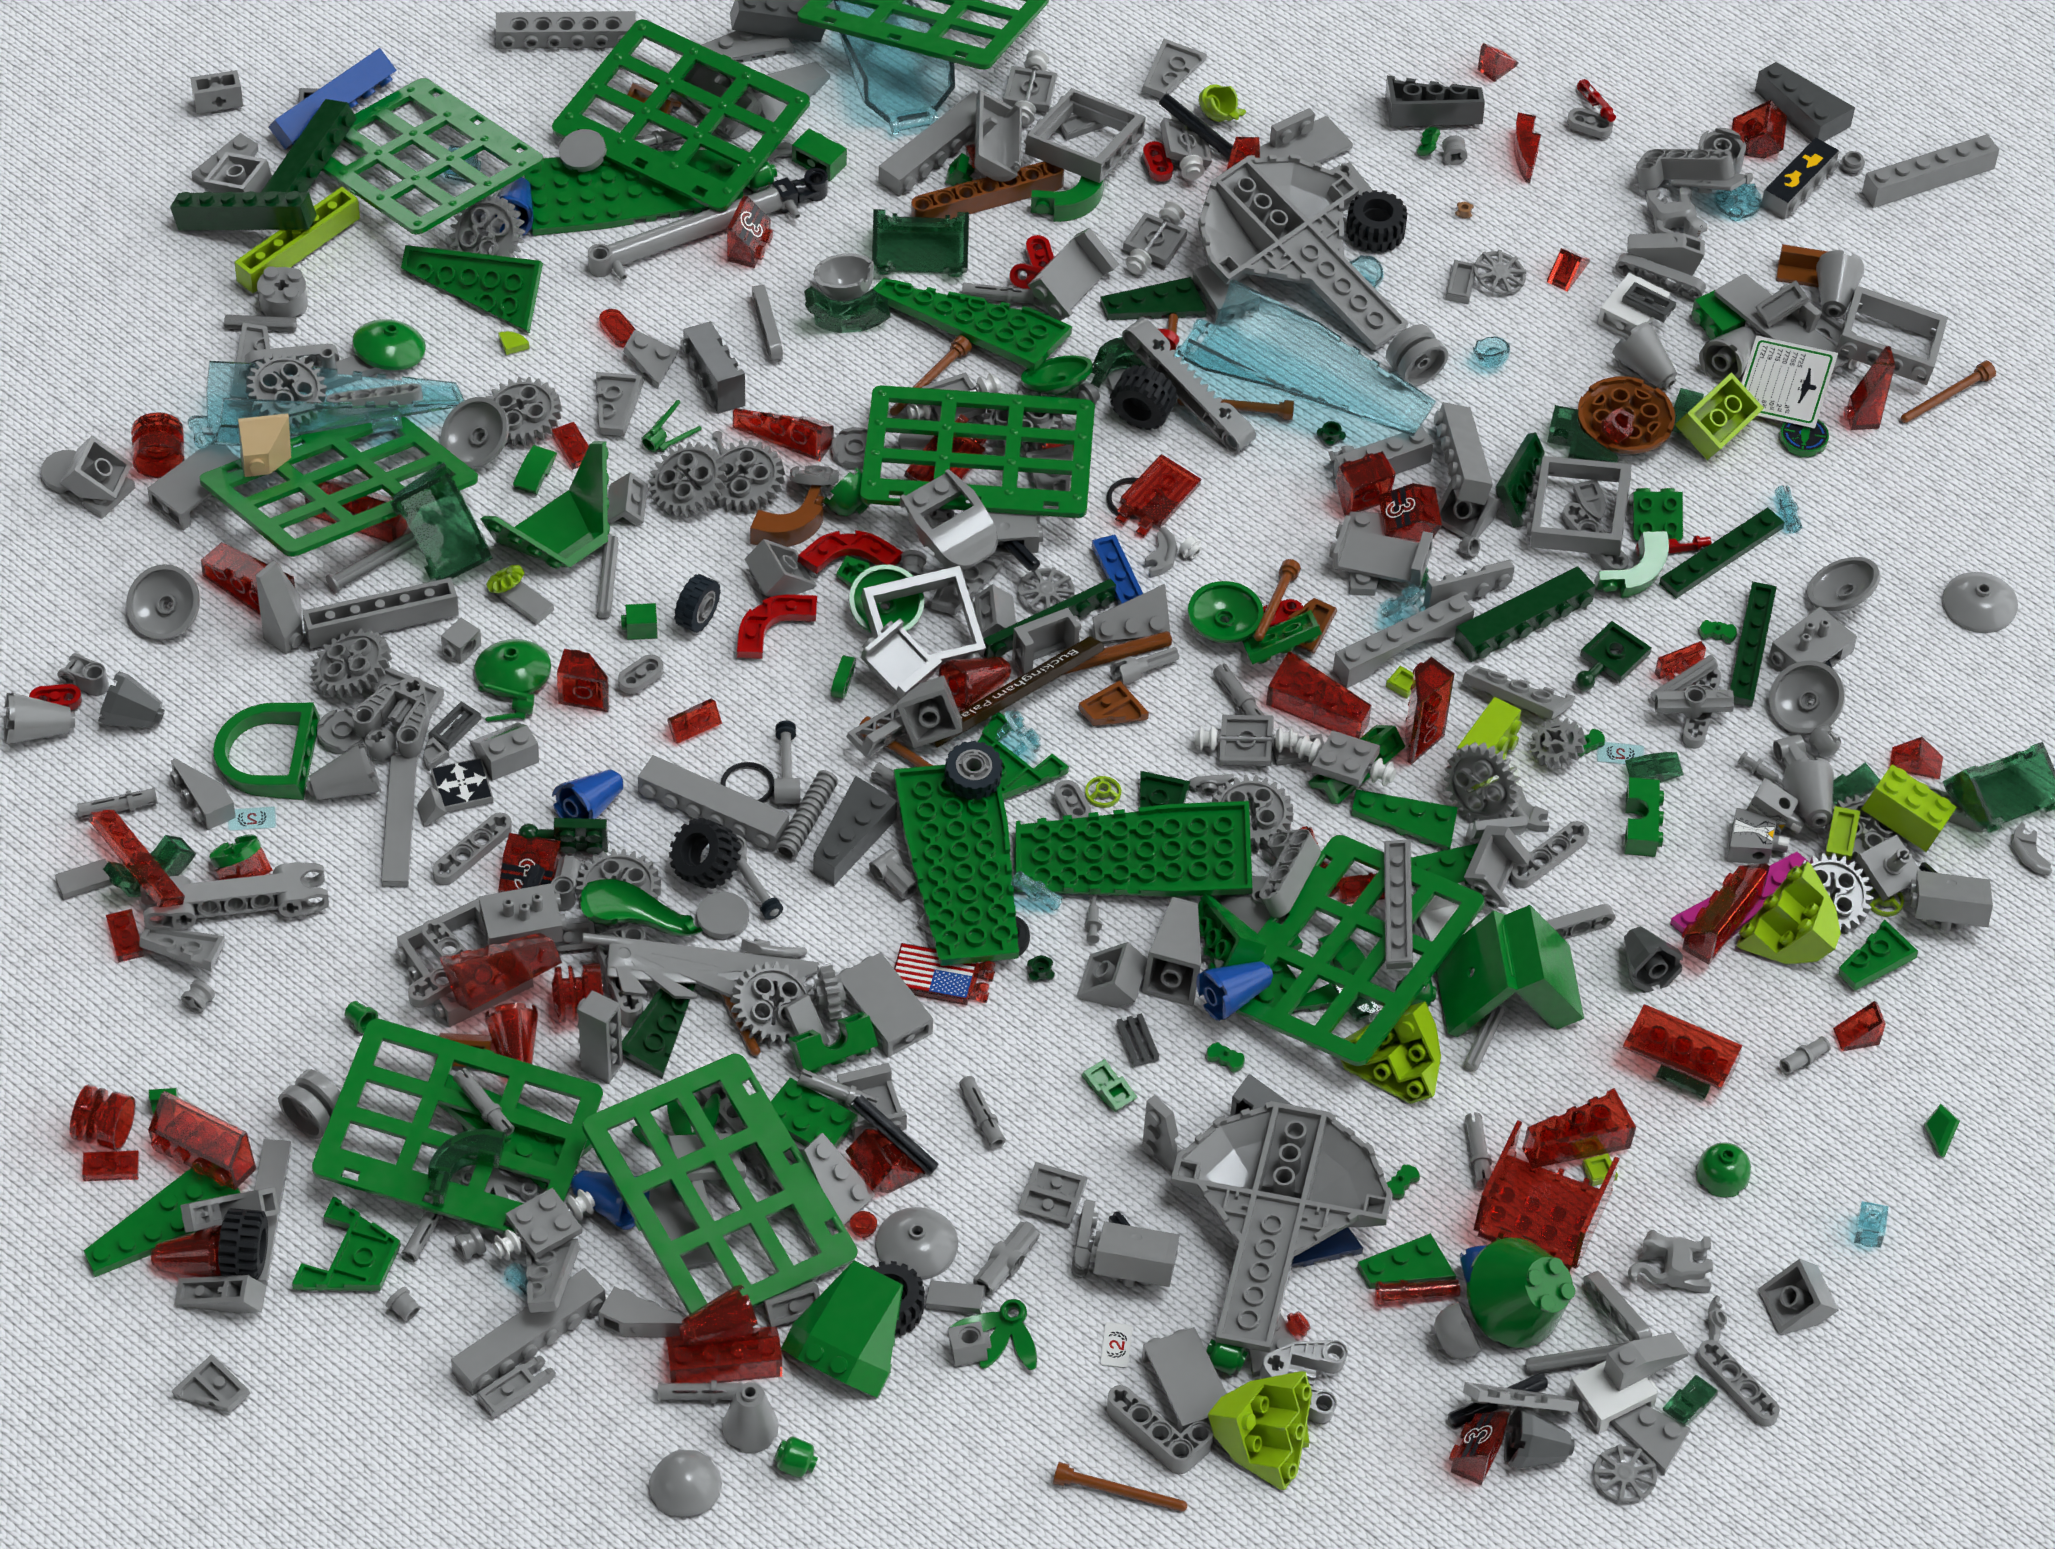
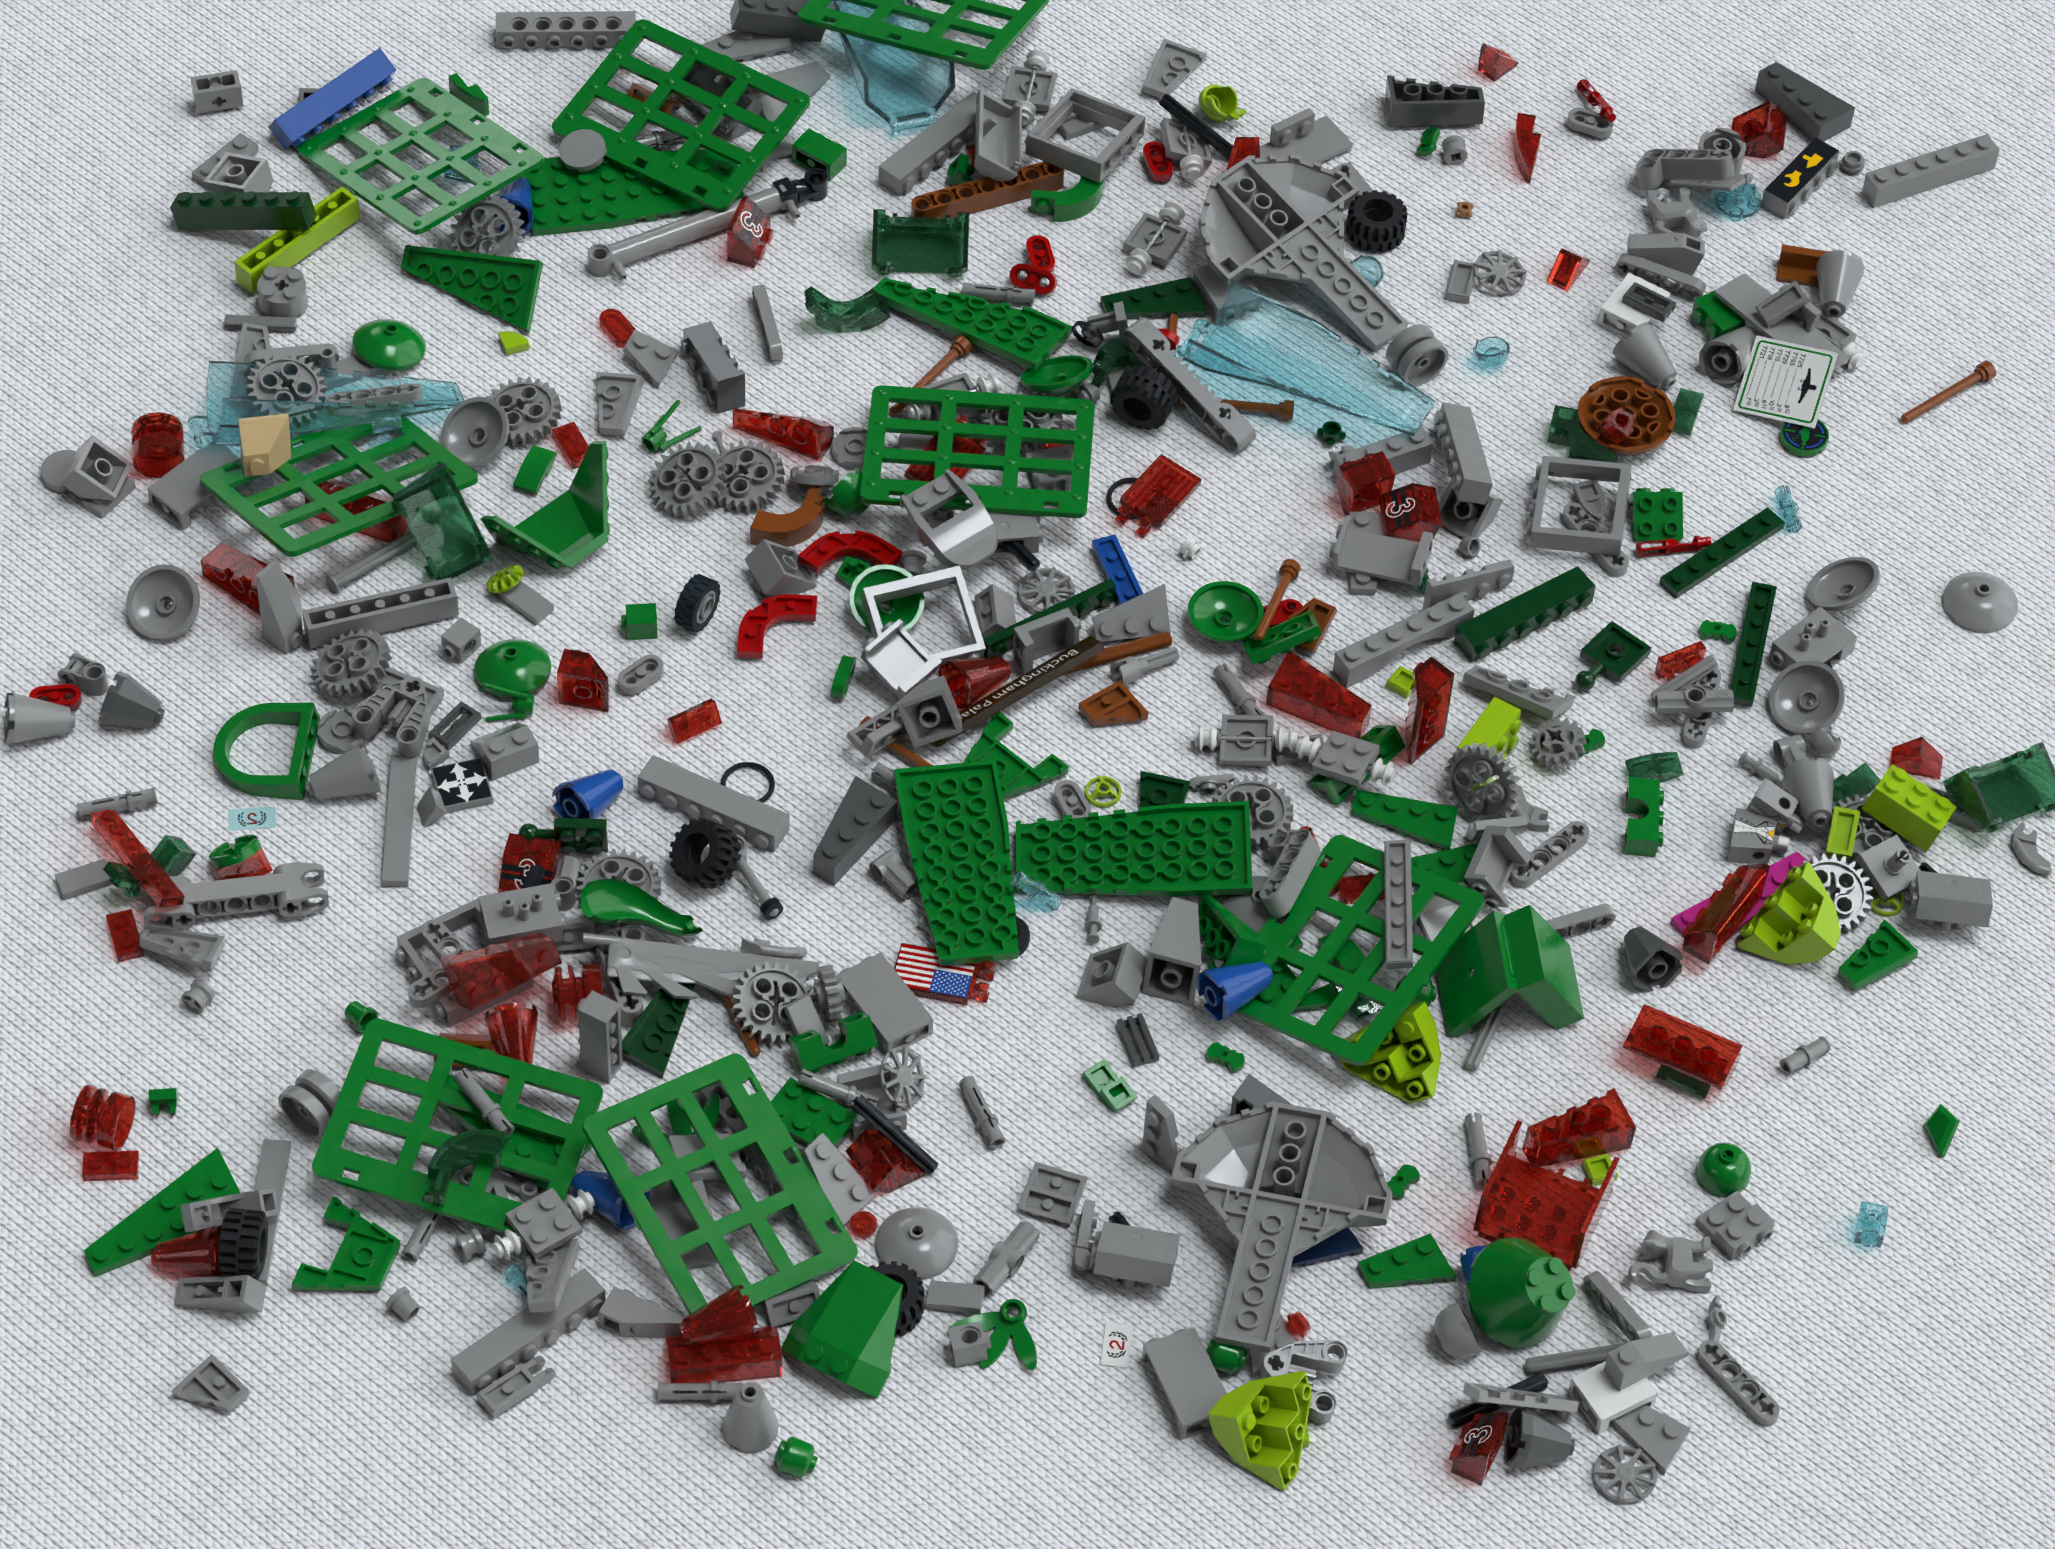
clear red slope [148,1091,256,1190] -> none
light grey slope [170,758,236,830] -> none
dark green brick [261,99,357,192] -> none
light grey piece [364,727,396,760] -> none
light grey beam [432,812,512,885] -> none
light grey axle [597,535,619,619] -> none
light grey panel [608,472,648,526] -> none
light grey cylinder [649,1449,722,1517] -> none
light grey tile [697,892,749,940] -> none
green head [745,160,777,192] -> none
light grey piece [774,720,800,804] -> none
light grey piece [776,770,838,859] -> none
light grey cylinder [813,253,874,301] -> none
light grey wing [931,557,1003,615] -> none
black wheel [945,741,1003,800] -> none
clear light blue plate [996,708,1041,756] -> none
dark green plate [1027,955,1055,981] -> none
light grey panel [1028,228,1119,321] -> none
dark orange piece [1053,1462,1188,1512] -> none
light grey beam [1107,1385,1213,1475] -> none
light grey piece [1145,527,1178,578] -> none
clear red pin [1375,1279,1461,1306] -> none
clear light blue plate [1380,584,1426,623] -> none
dark green wing [1495,432,1545,528] -> none
arch [1594,531,1669,598] -> none
clear light blue sticker [1597,742,1644,766] -> none
clear green slope [1663,1375,1718,1426] -> none
lime brick [1674,372,1764,461] -> none
light grey slope [1758,1259,1839,1335] -> none
clear red slope [1833,1001,1886,1051] -> none
light grey window [1835,286,1948,385] -> none
clear red wedge [1844,346,1895,430] -> none
none -> green slope [449,73,489,116]
none -> light grey wheel [880,1047,927,1107]
none -> light grey piece [1071,301,1132,352]
none -> light grey plate [1695,1191,1775,1261]

